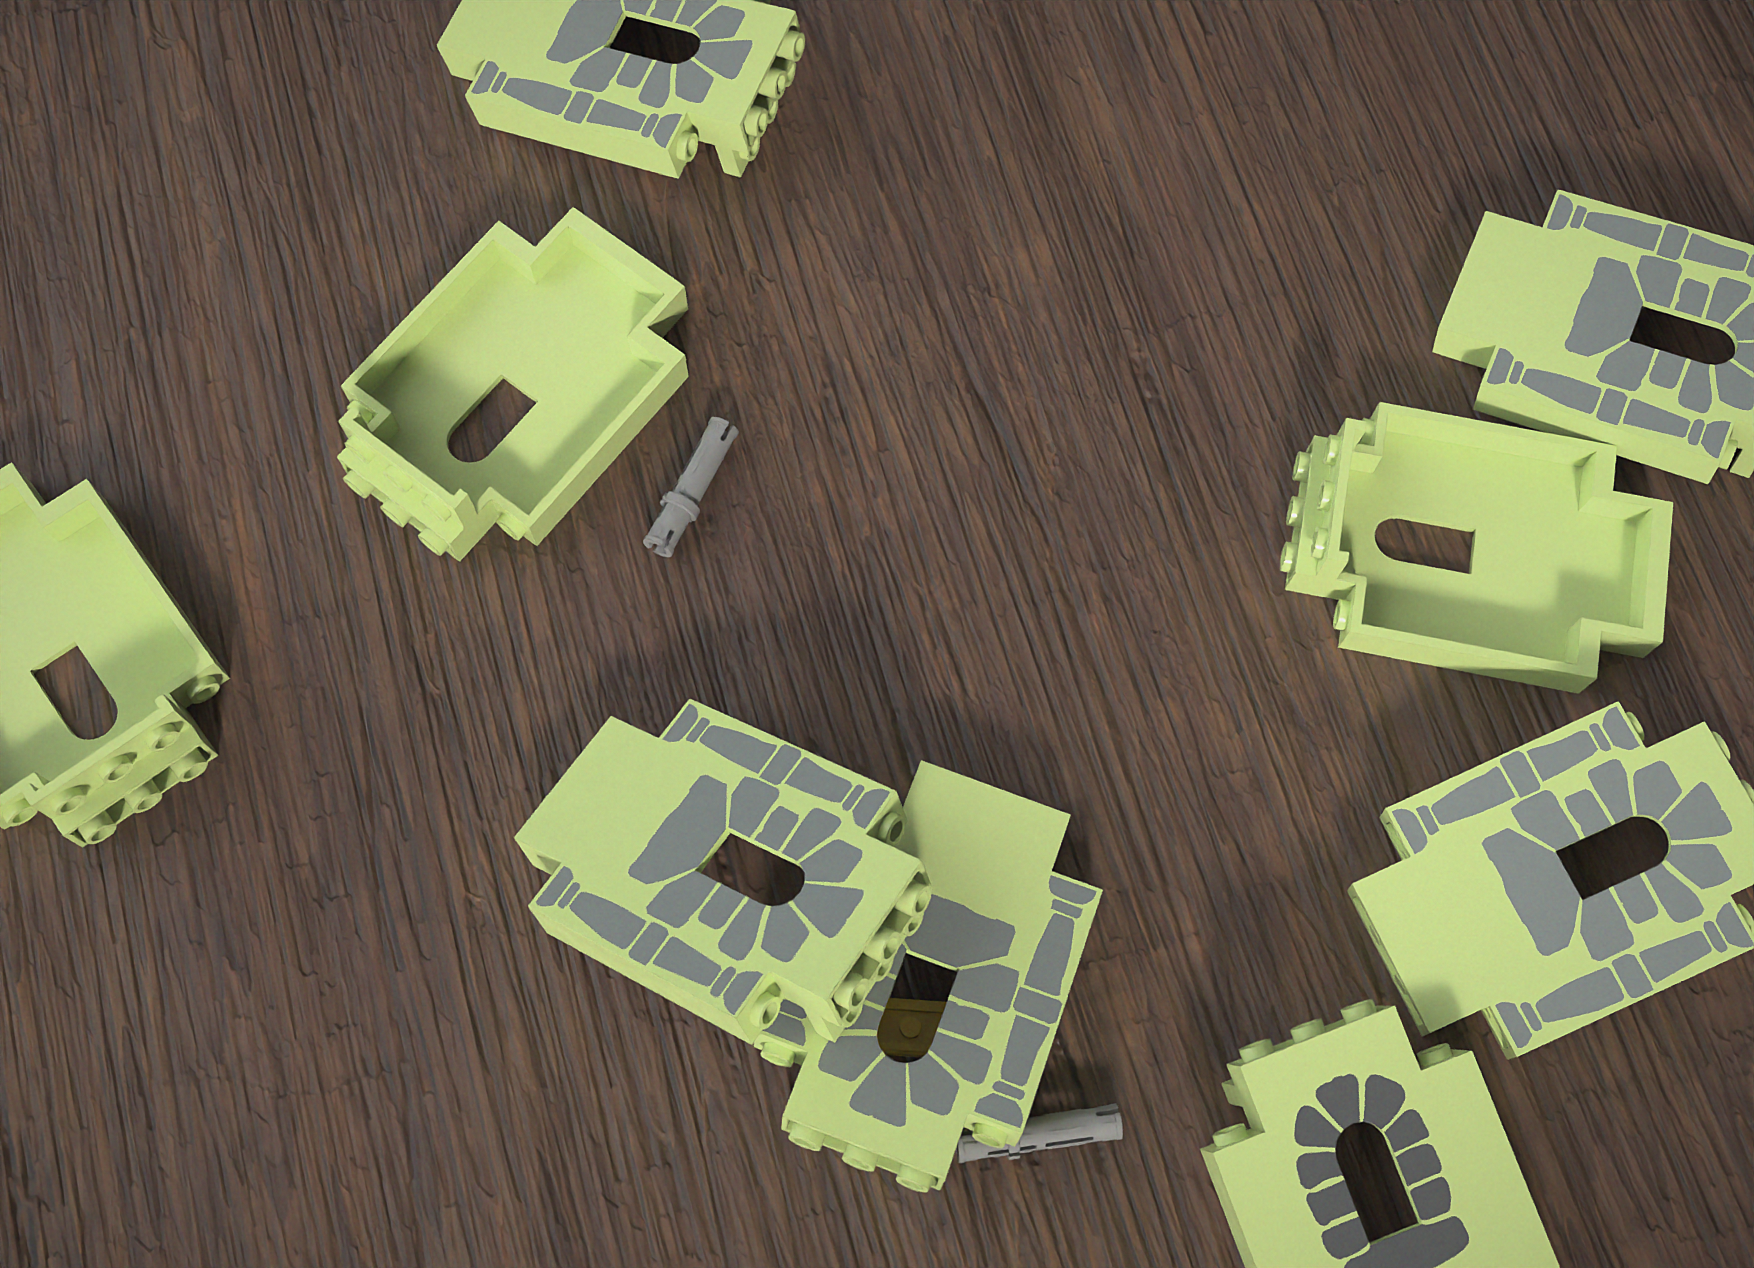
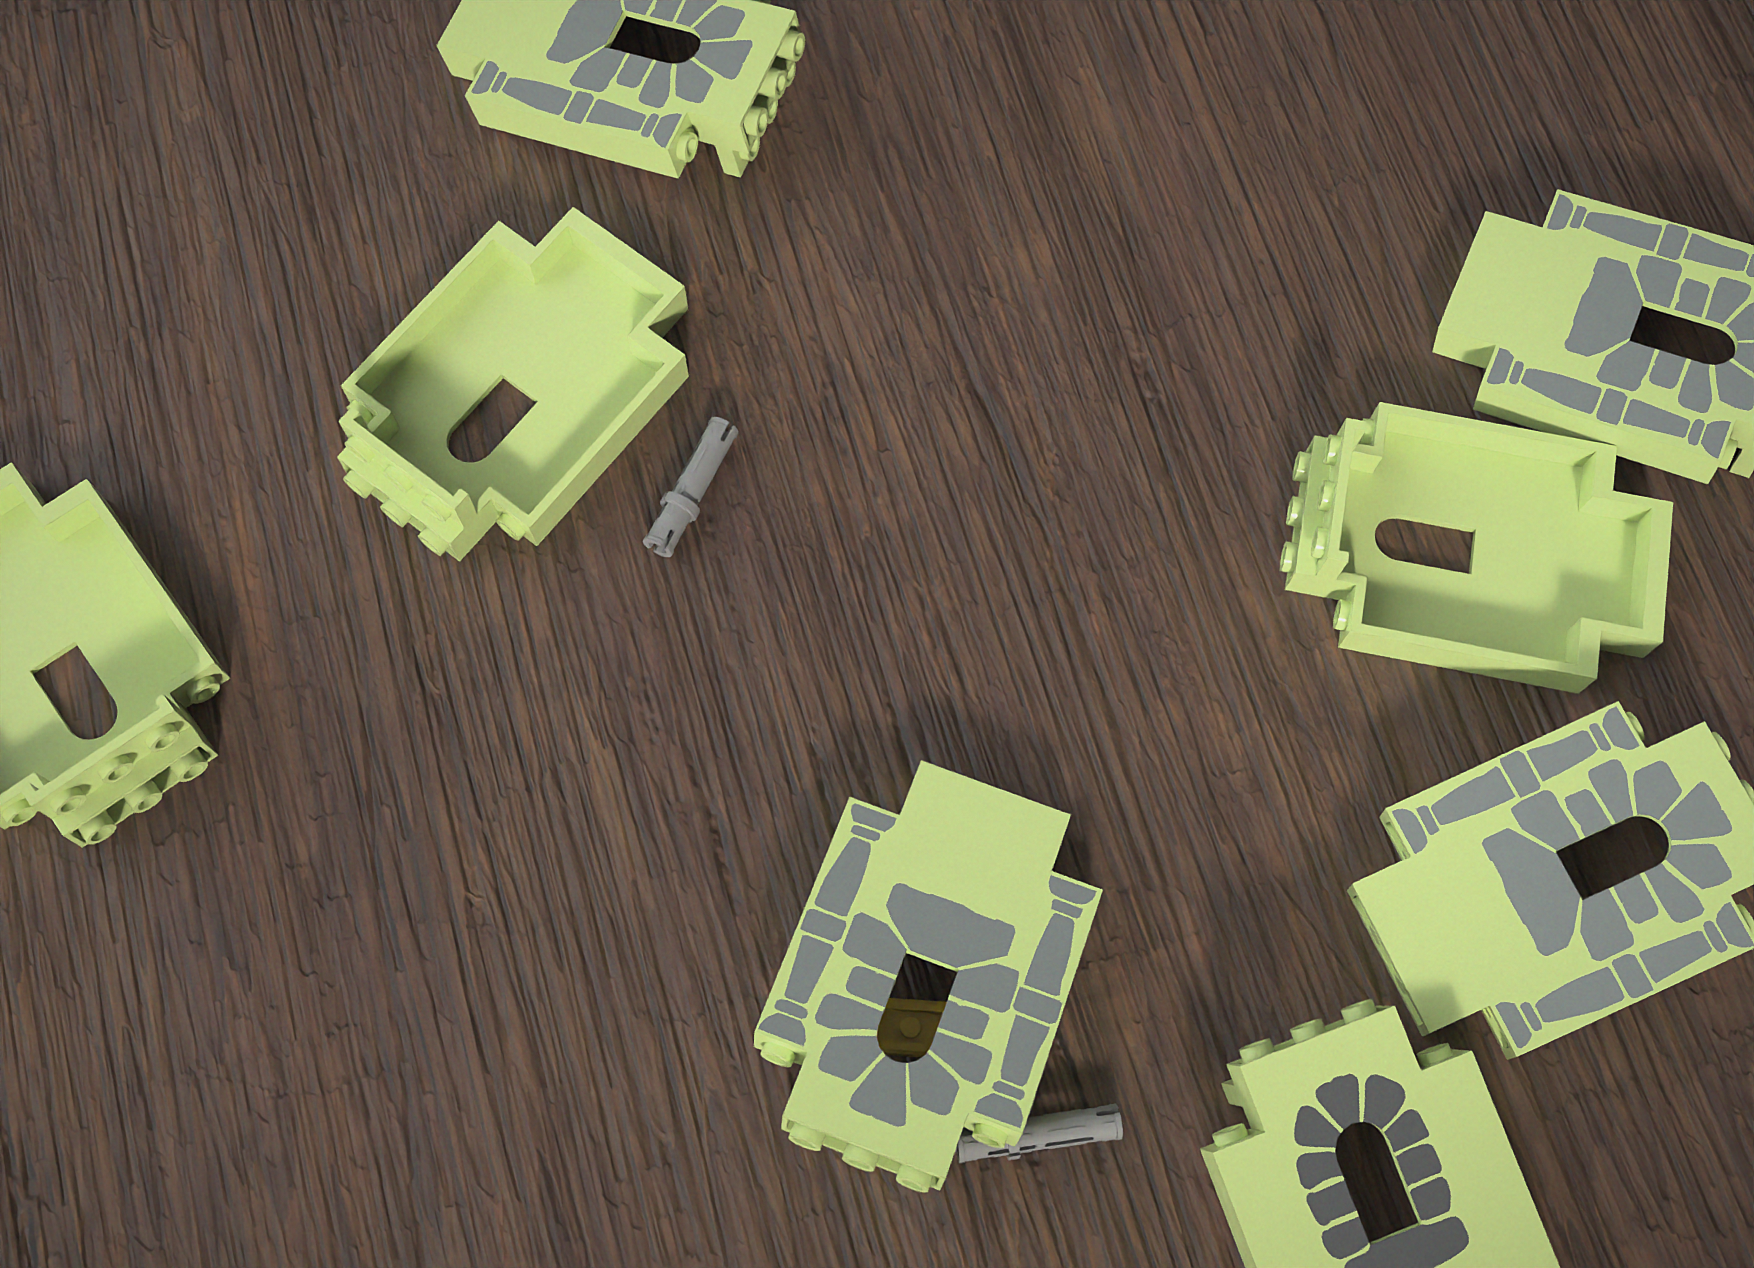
yellowish green panel [514,699,933,1045] -> none

